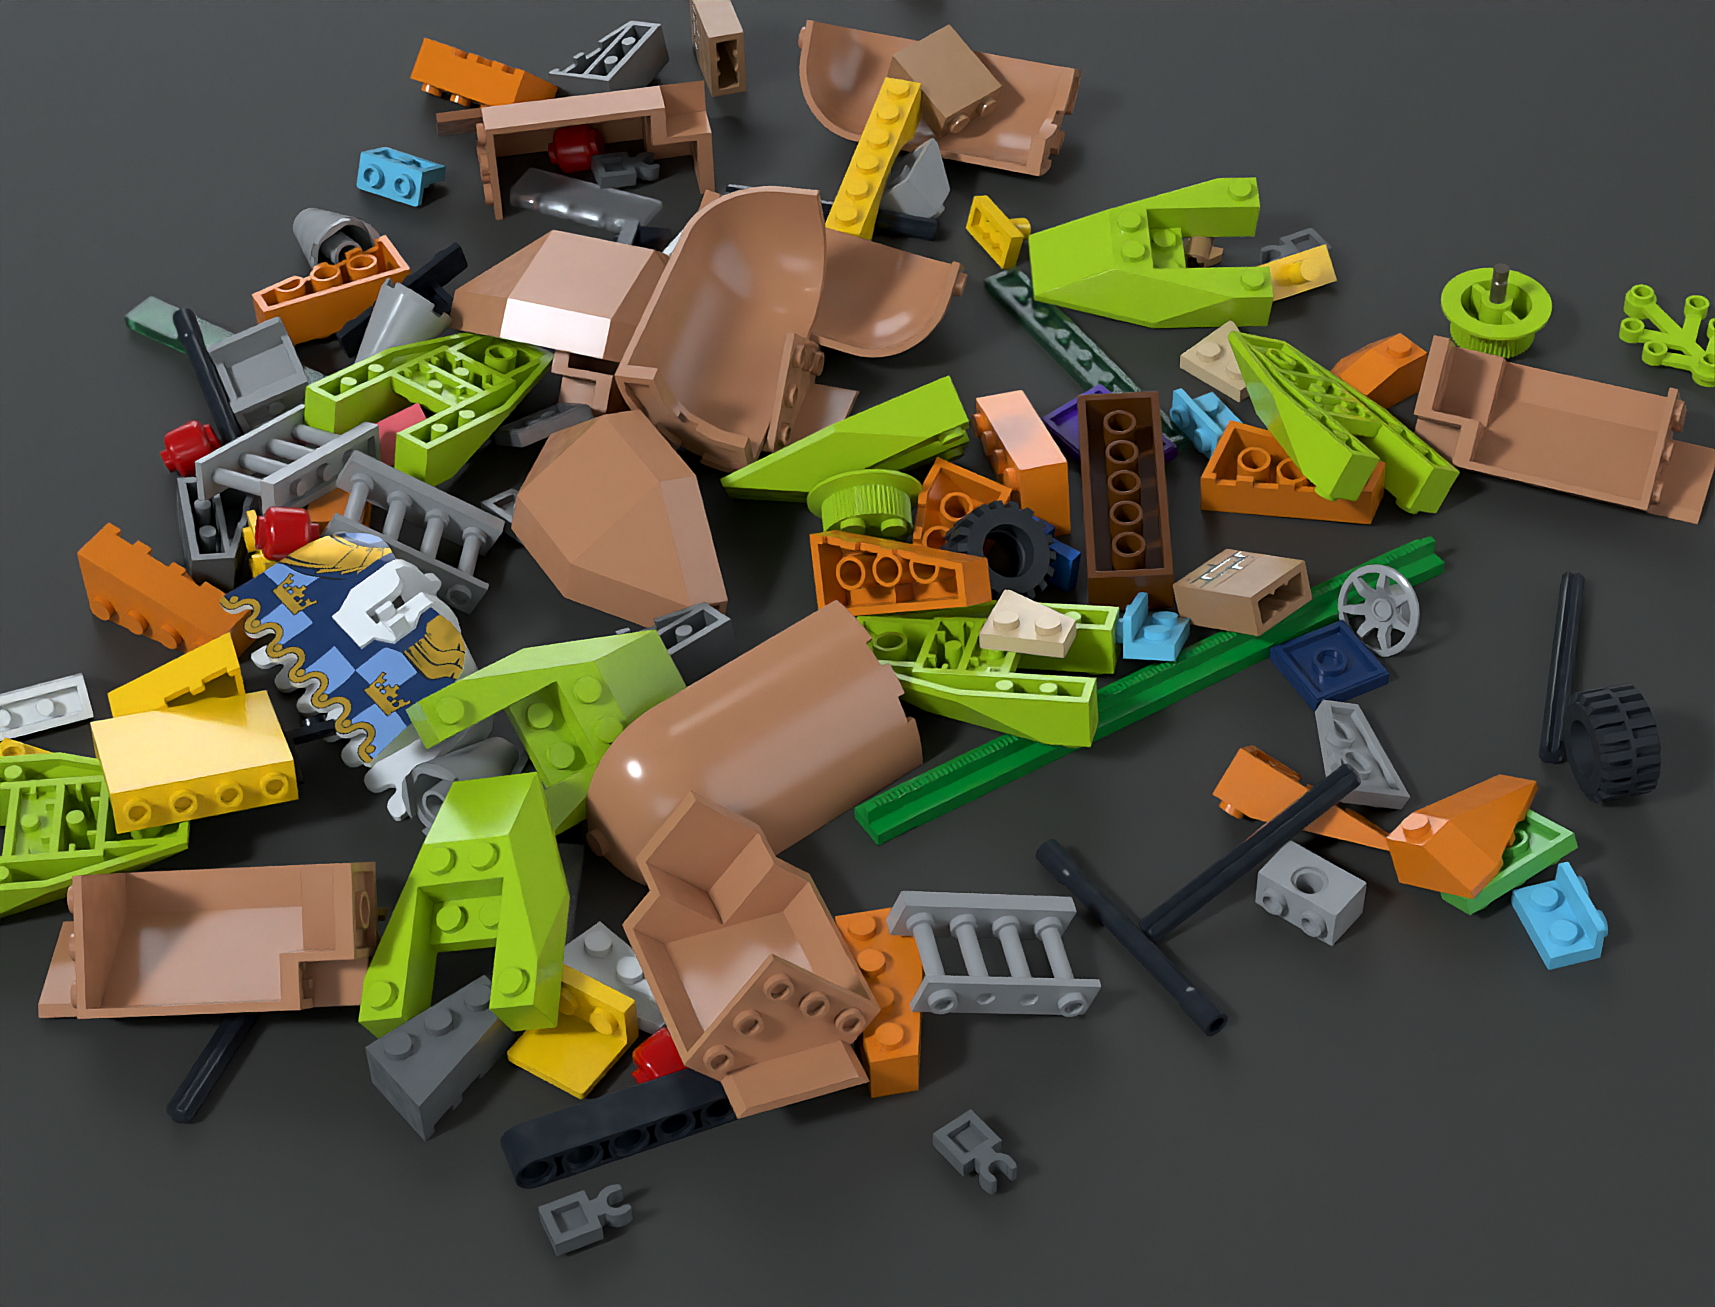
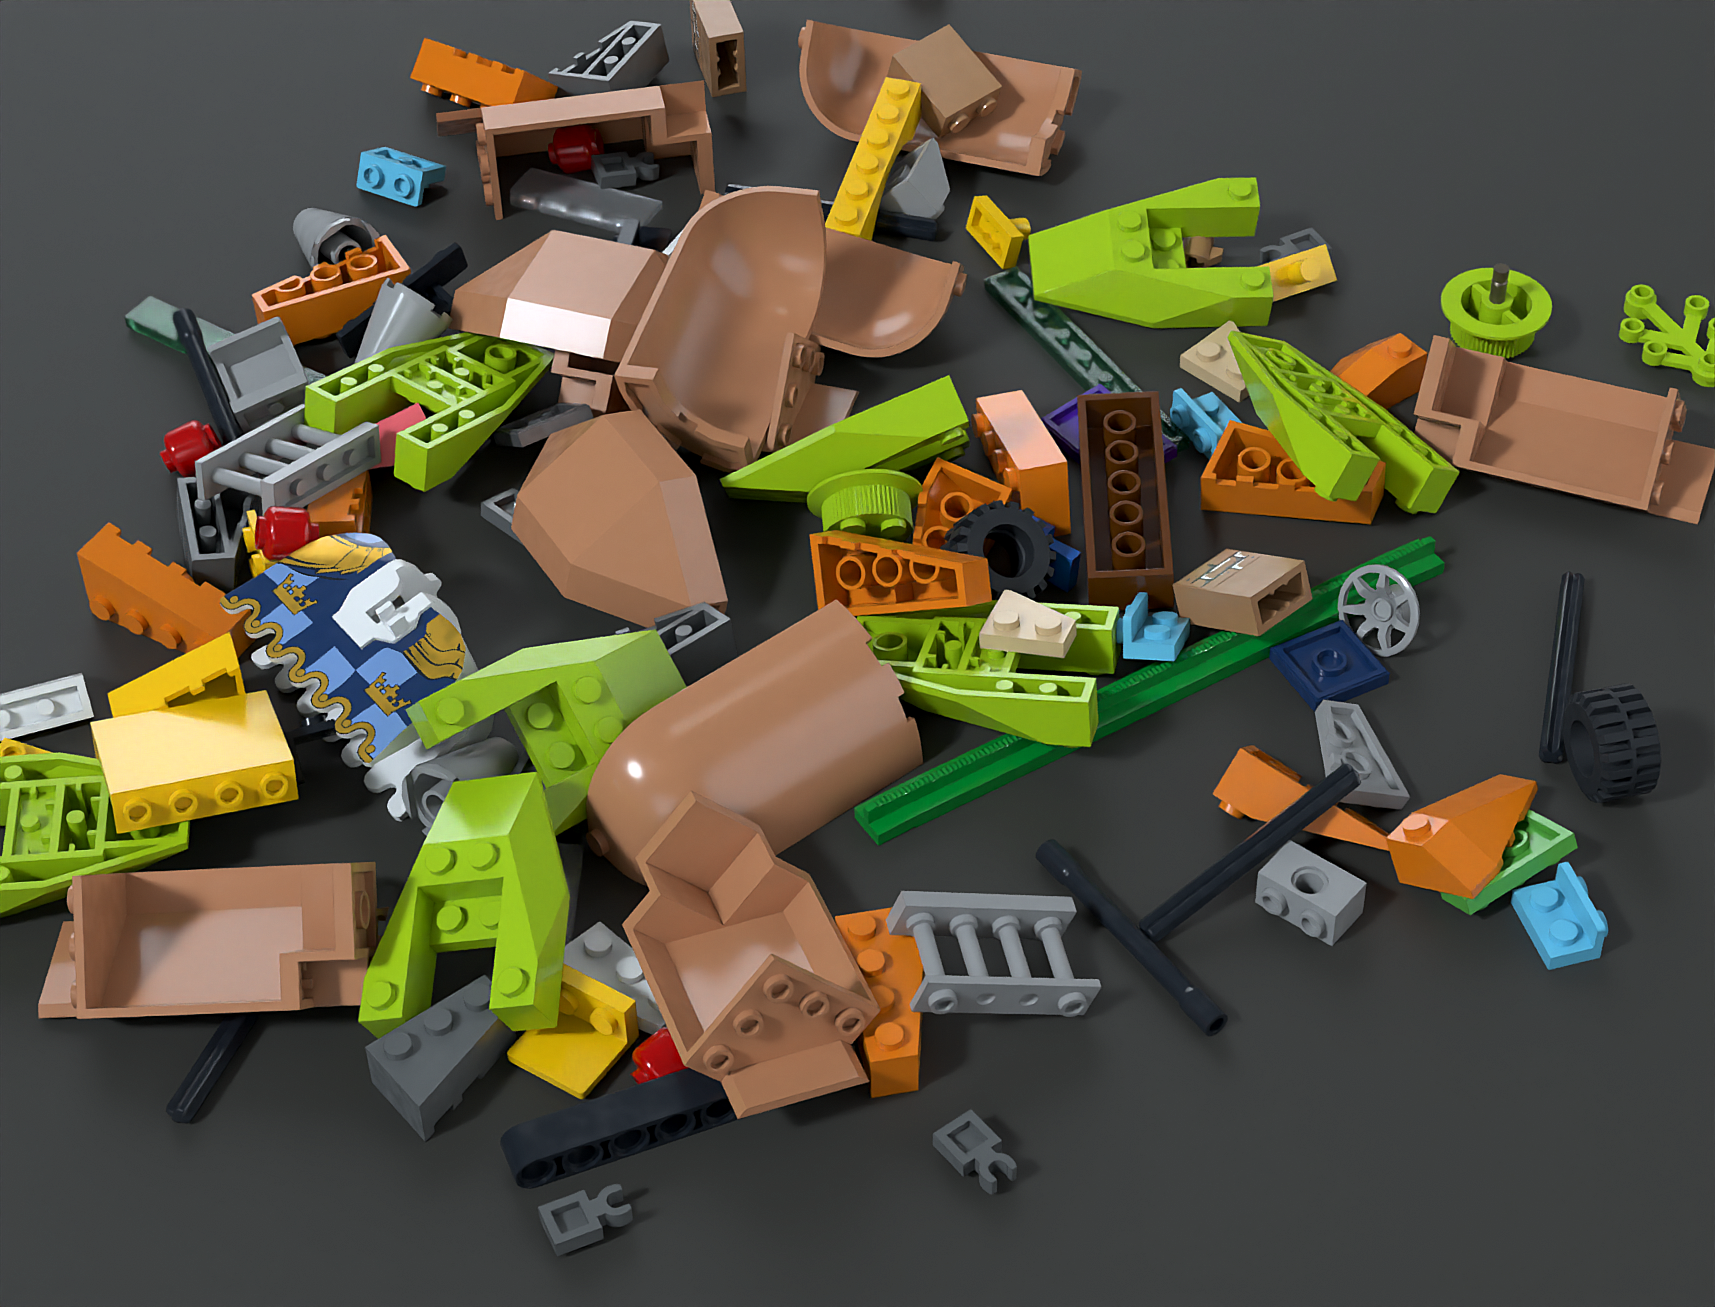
light grey fence [319,450,505,614] -> none

